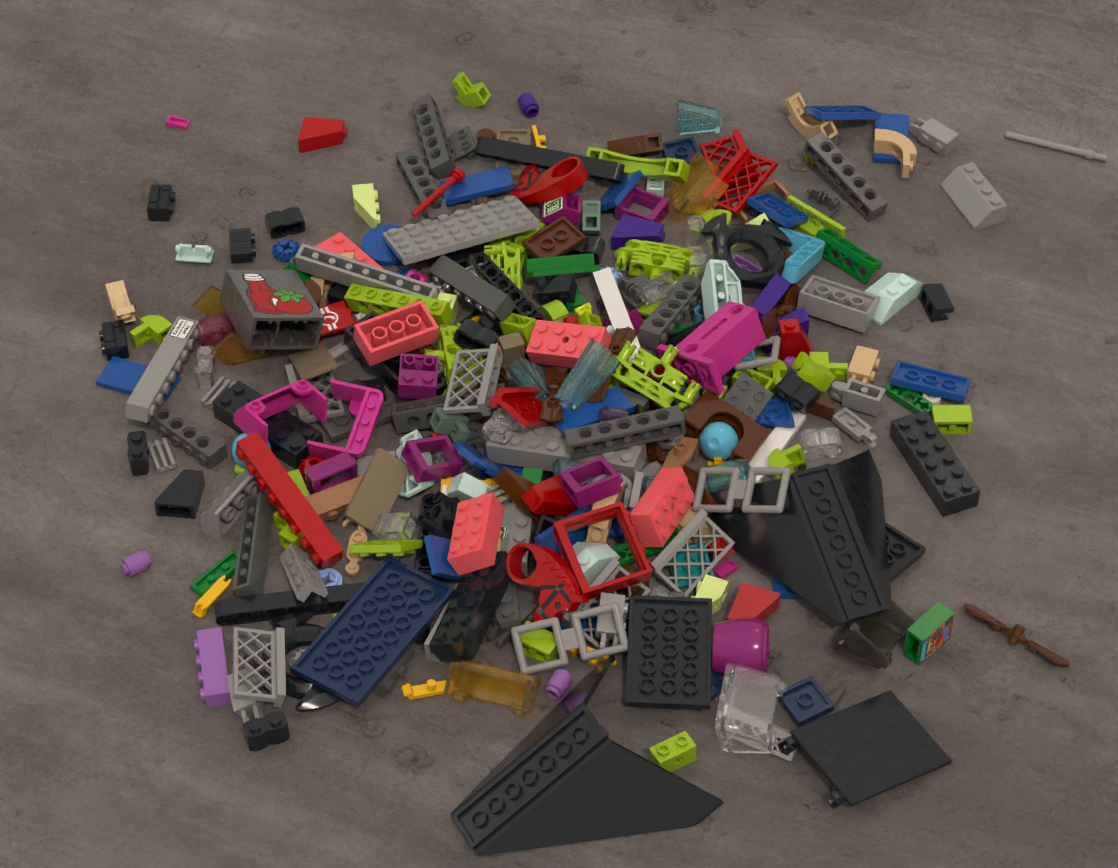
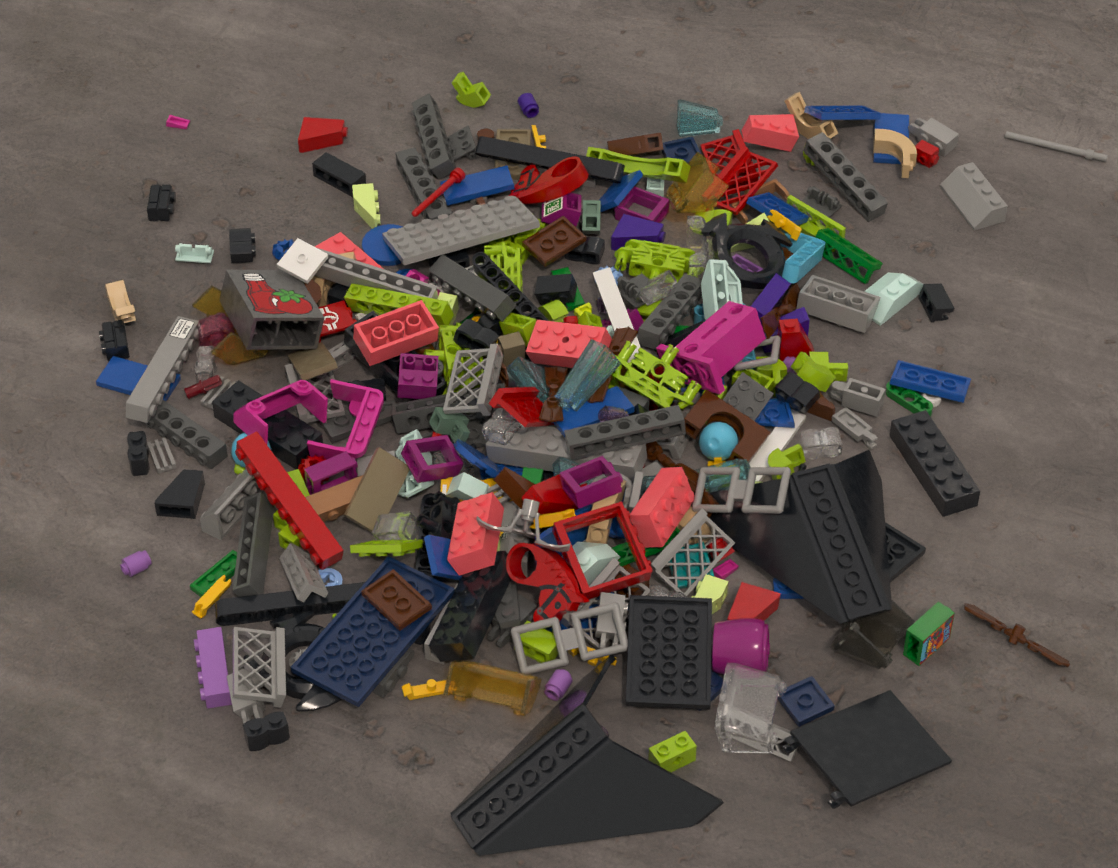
lime brick [130,315,173,348] -> none
black brick [265,207,306,239] -> none
tan piece [342,518,367,576] -> none
green fence [524,253,601,277] -> none
medium nougat piece [662,437,699,468] -> none
tan hinge [846,345,881,384] -> none
lime brick [930,405,973,435] -> none
none -> dark red axle [184,375,222,399]
none -> white plate [277,238,328,284]
none -> black brick [312,152,366,197]
none -> reddish brown tile [361,569,432,631]
none -> light grey plant [476,499,570,552]
none -> yellow piece [530,509,576,529]
none -> coral wedge [741,114,799,152]
none -> yellow piece [767,209,802,241]
none -> red brick [915,140,939,168]

